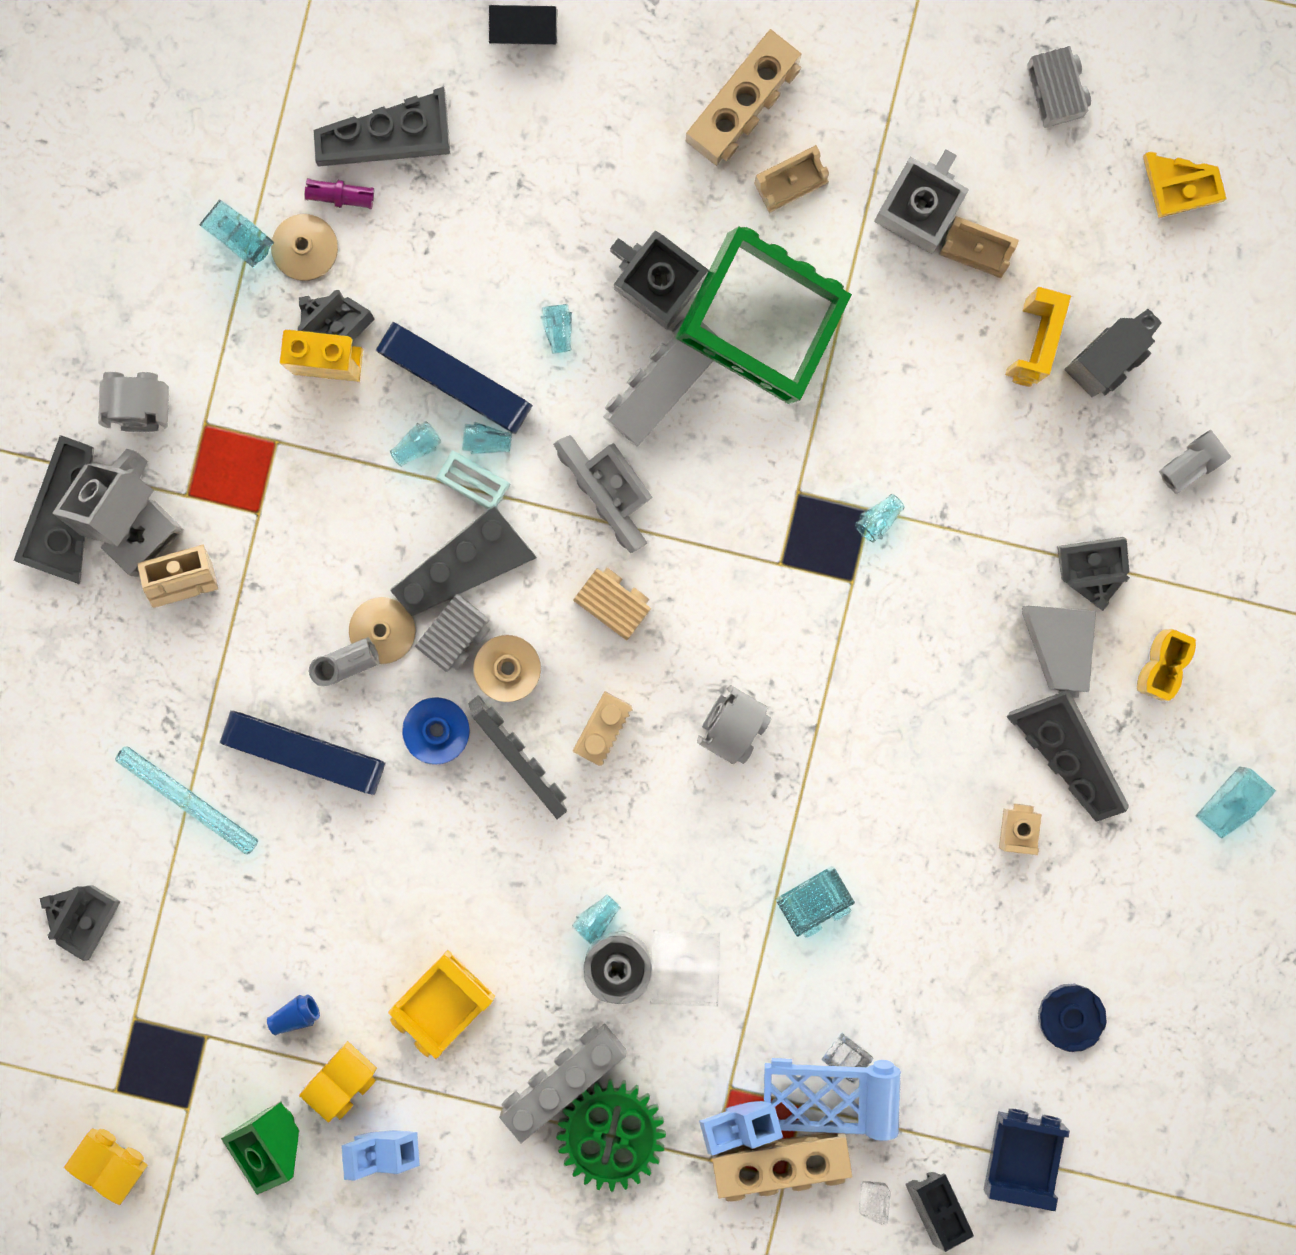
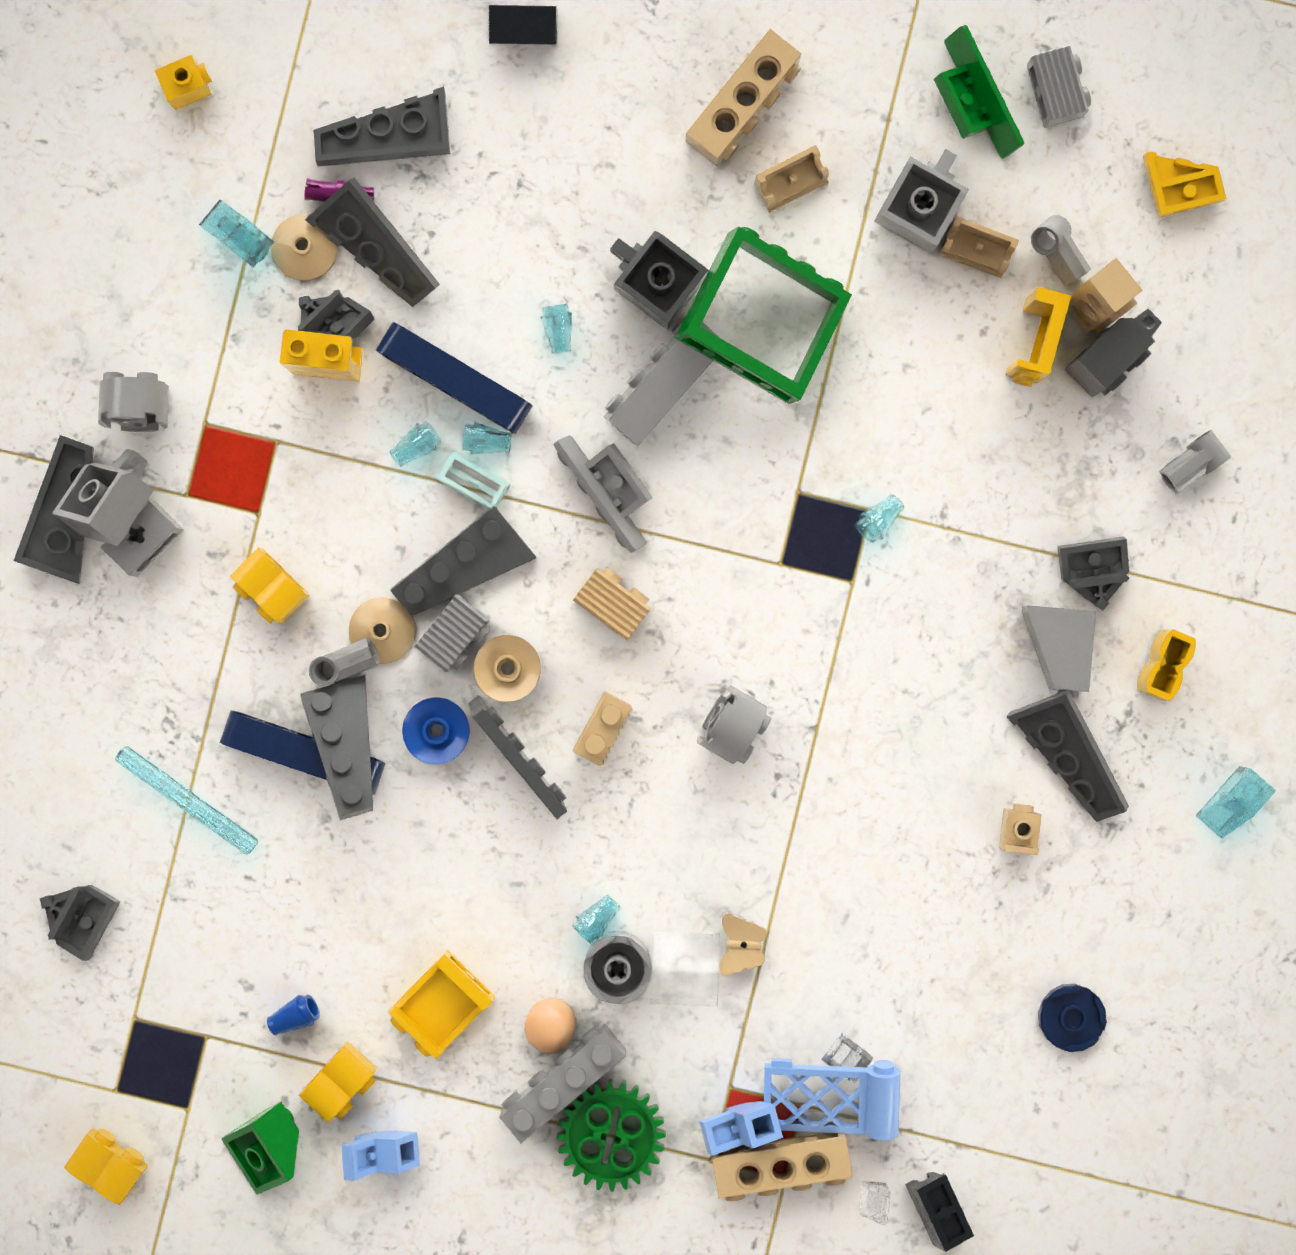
tan brick [137,545,218,608] -> none
clear light blue brick [775,865,855,938] -> none
dark blue panel [984,1109,1070,1212] -> none
none -> yellow brick [154,55,212,110]
none -> yellow brick [230,547,310,624]
none -> wing [300,675,373,821]
none -> dark grey wing [305,178,440,307]
none -> light nougat hair [524,998,577,1054]
none -> tan animal [719,912,767,977]
none -> green bracket [934,25,1024,159]
none -> light grey piece [1031,215,1091,285]
none -> tan brick [1067,257,1143,335]

